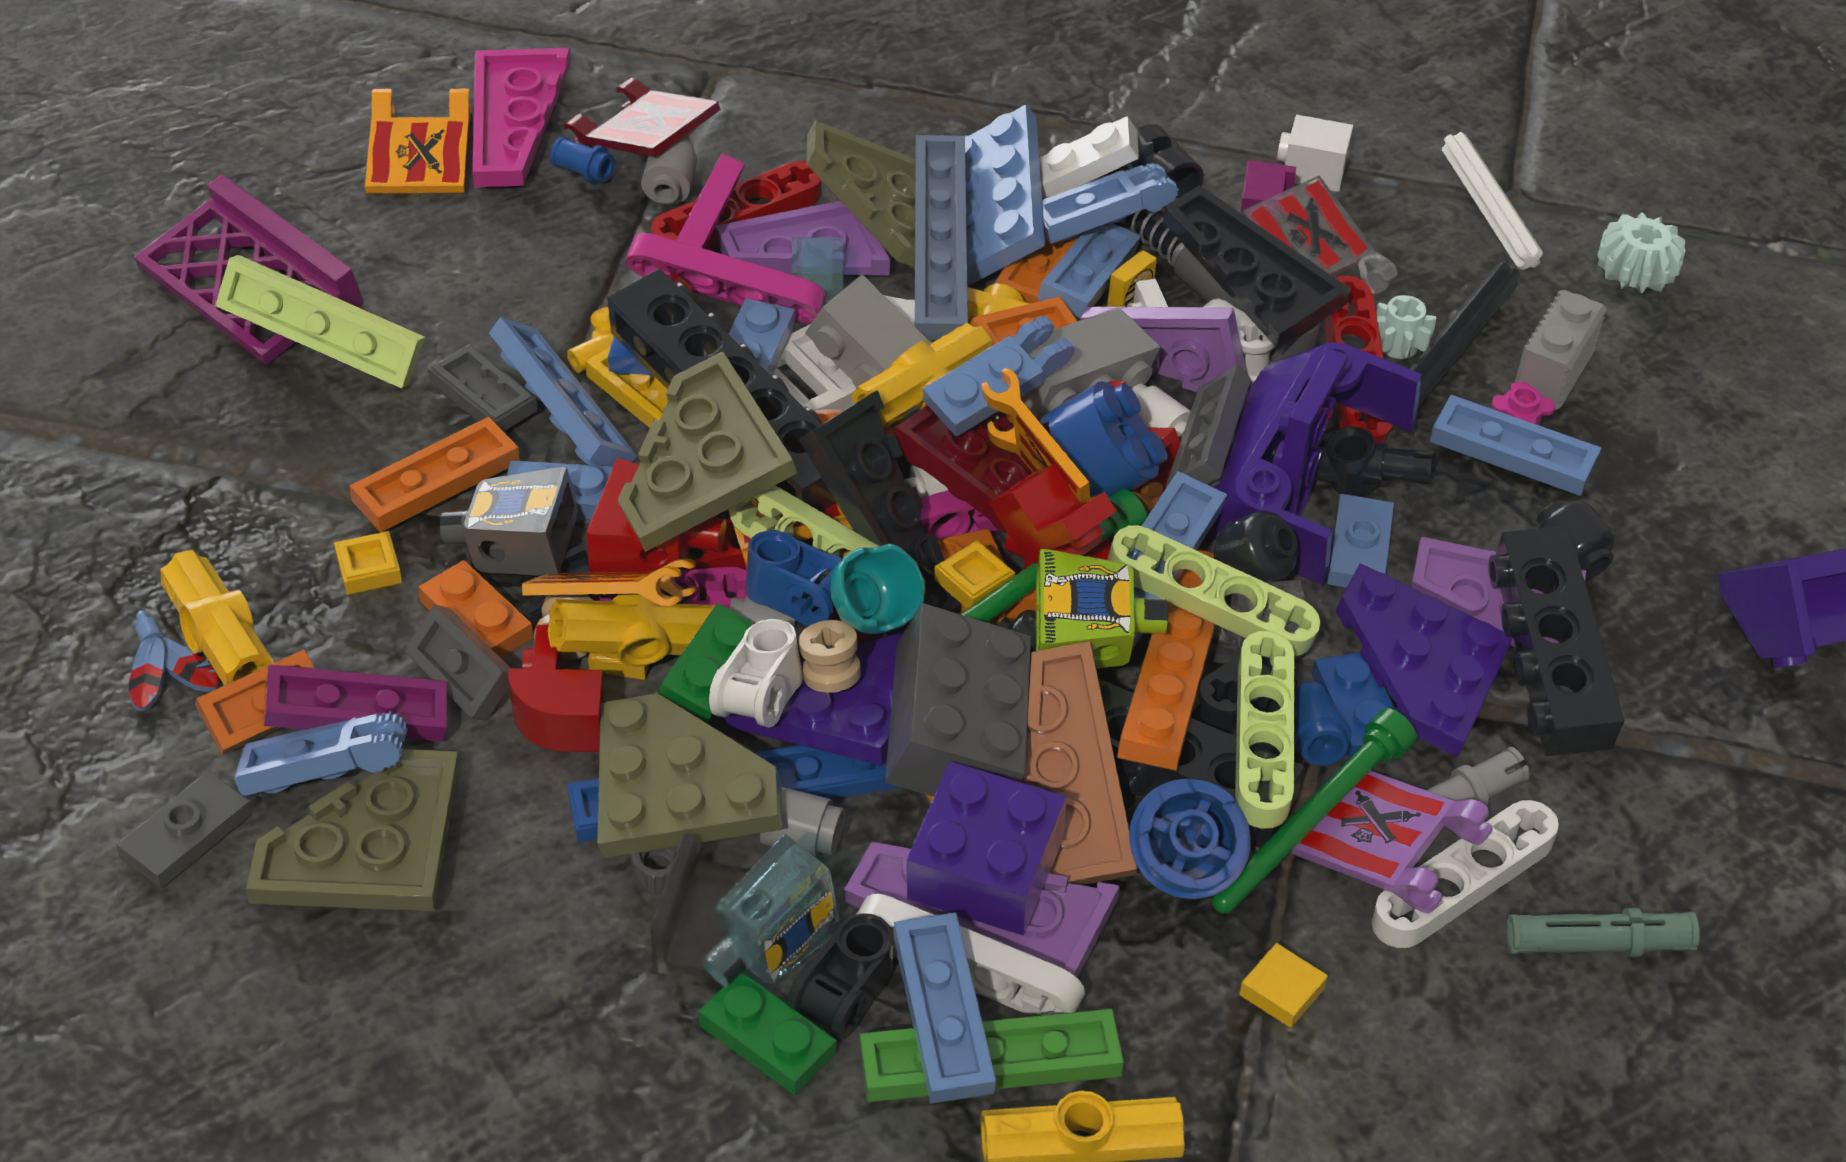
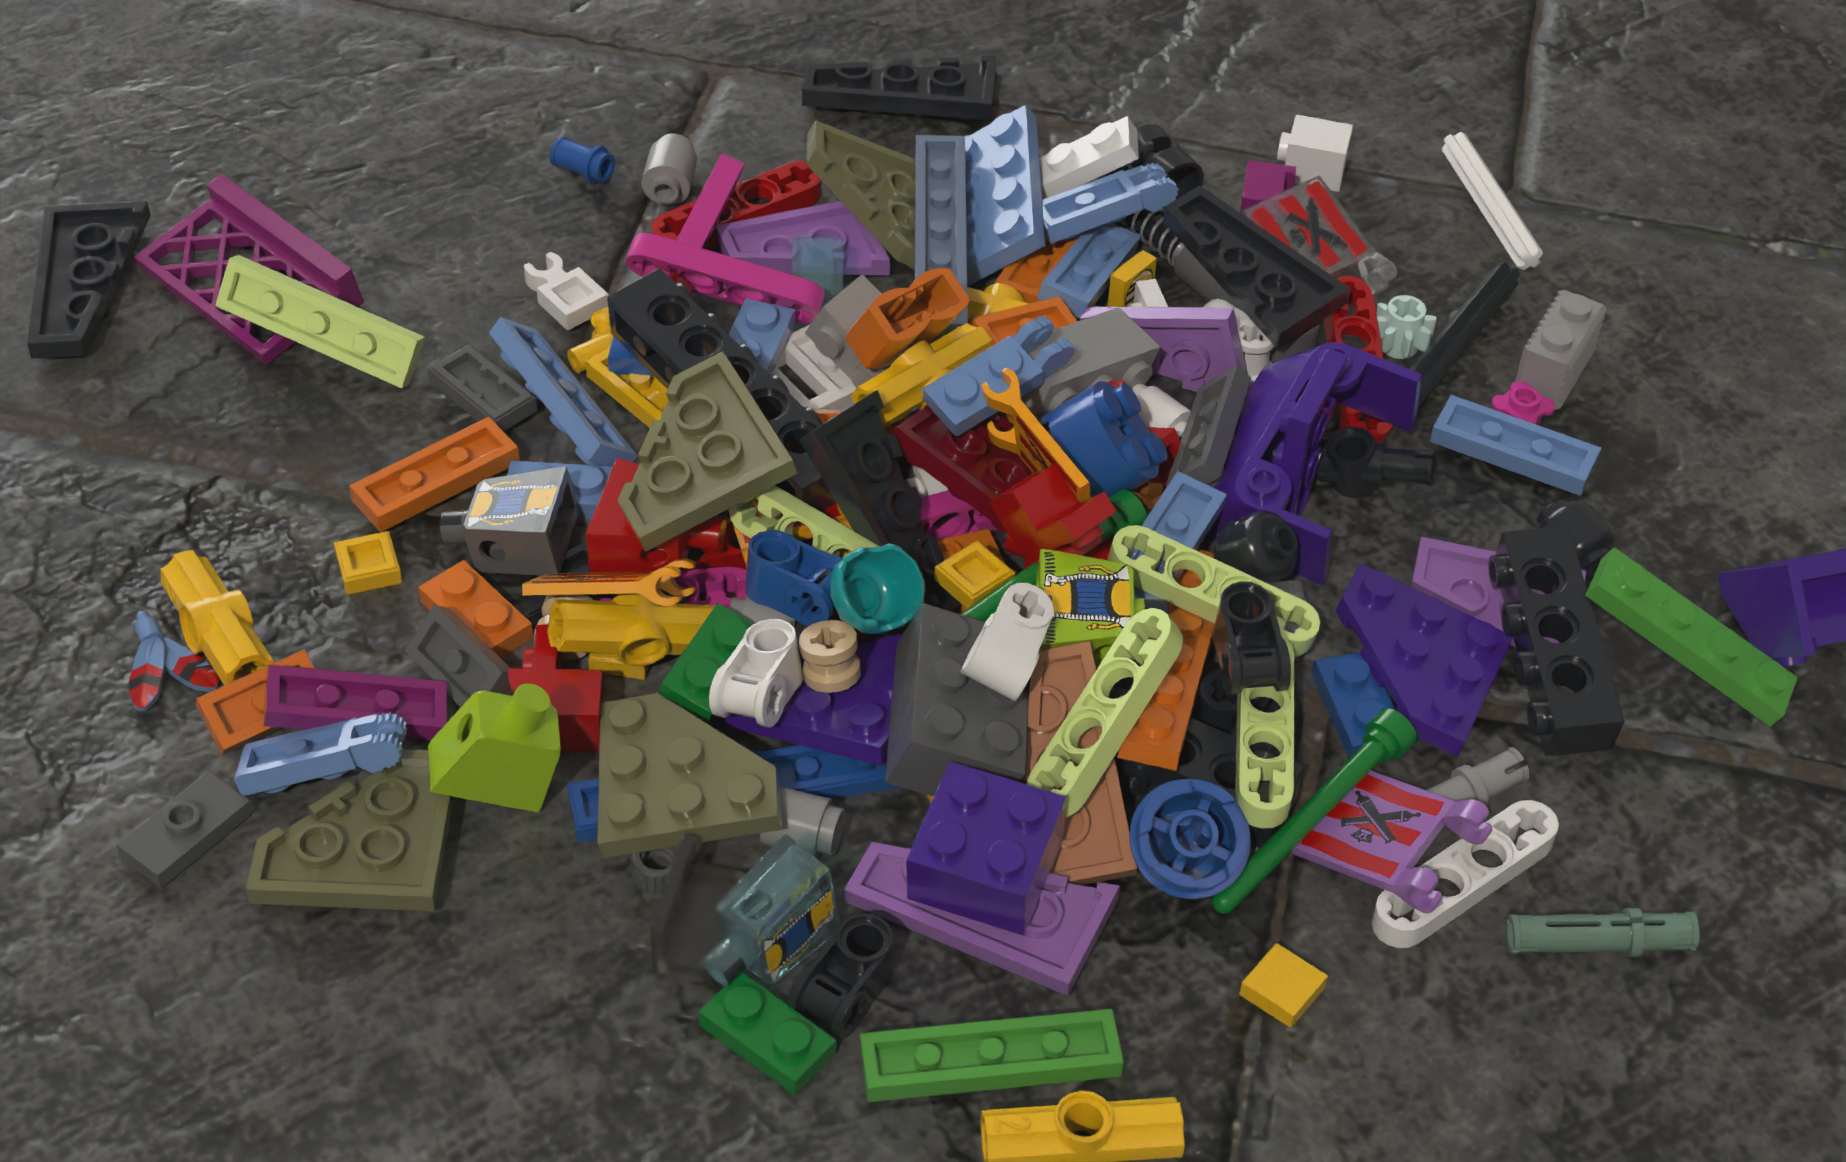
light orange flag [365,89,472,193] -> none
dark pink wing [473,48,571,188] -> none
flag [563,78,721,157] -> none
white beam [856,894,1085,1017] -> none
medium blue plate [893,913,996,1104] -> none
blue cone [1294,682,1351,766] -> none
medium blue plate [1327,494,1394,588] -> none
light aqua gear [1598,212,1686,294] -> none
none -> black wing [27,201,151,359]
none -> lime torso [428,683,561,813]
none -> white plate [524,252,609,331]
none -> black wing [802,55,997,122]
none -> orange brick [844,268,970,369]
none -> white piece [961,583,1054,701]
none -> yellowish green beam [1027,608,1183,818]
none -> black piece [1213,581,1291,696]
none -> bright green plate [1585,547,1798,726]

